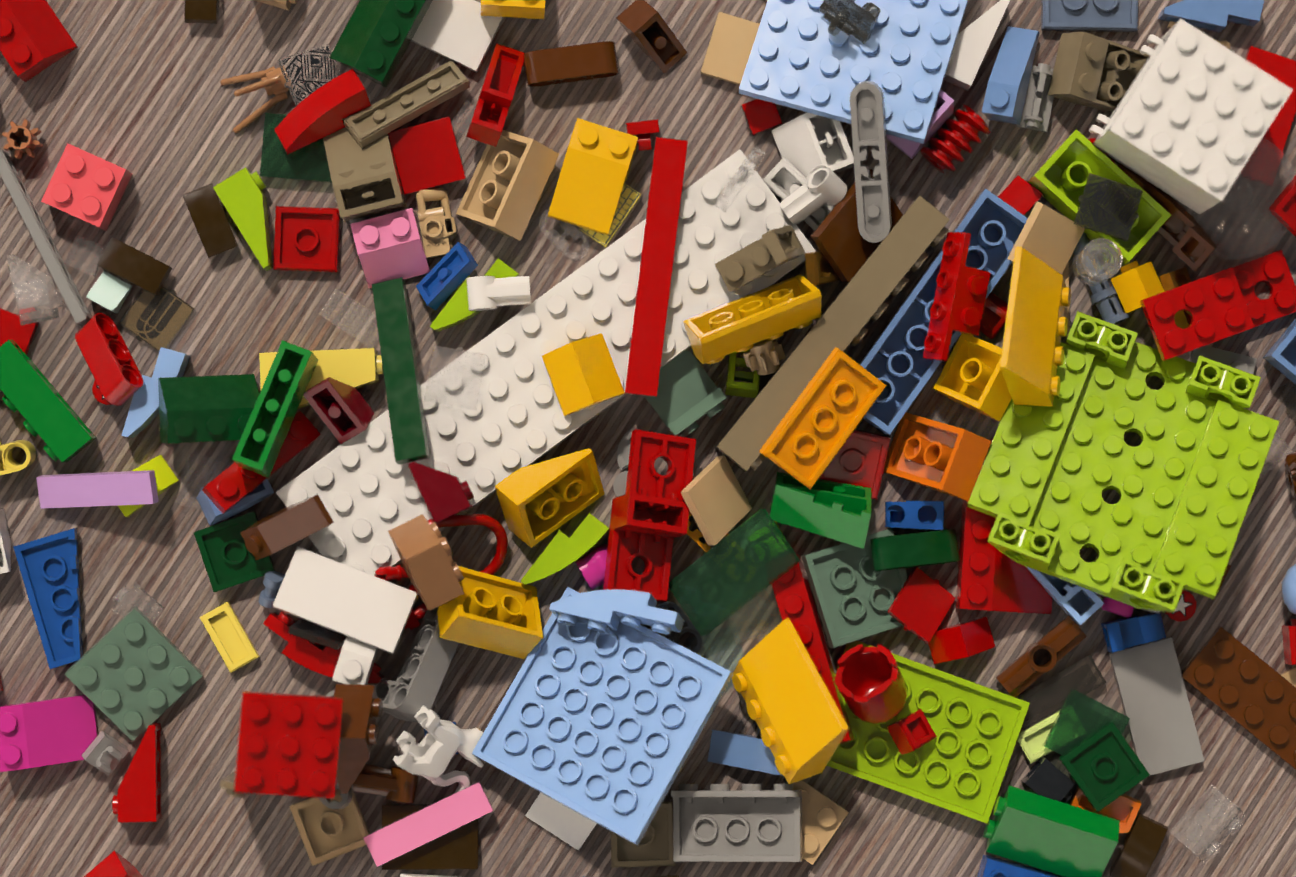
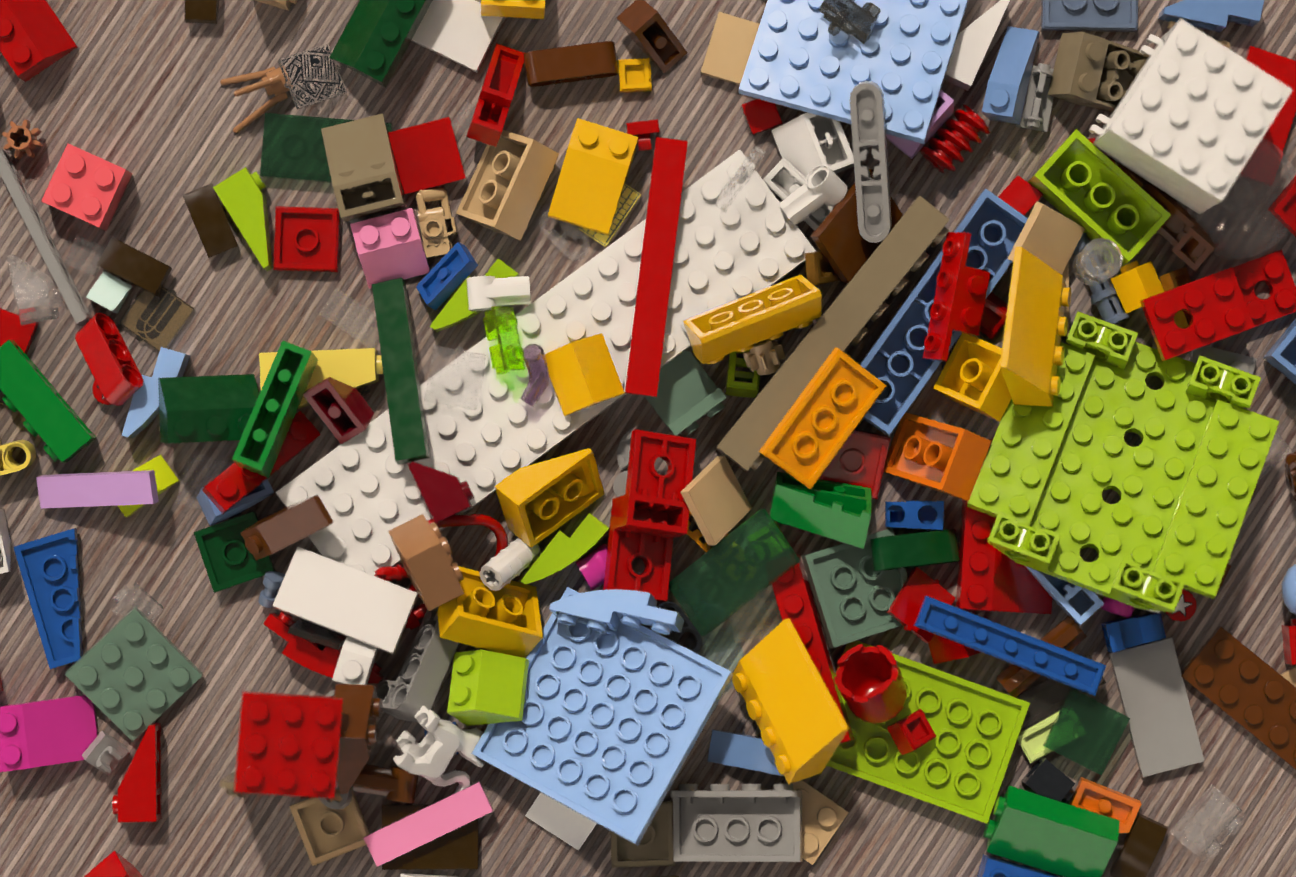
light yellow tile [200,602,260,673] -> none
red slope [274,69,371,155] -> none
dark tan tile [344,60,470,148] -> none
dark tan bracket [715,225,805,292] -> none
dark green plate [1059,721,1150,812] -> none
clear smoke piece [1073,173,1143,241] -> none
none -> lime slope [447,649,529,726]
none -> white axle [479,537,541,591]
none -> clear neon green hinge [483,306,525,375]
none -> arm [520,344,550,407]
none -> yellow tile [618,58,652,93]
none -> blue tile [914,596,1106,696]

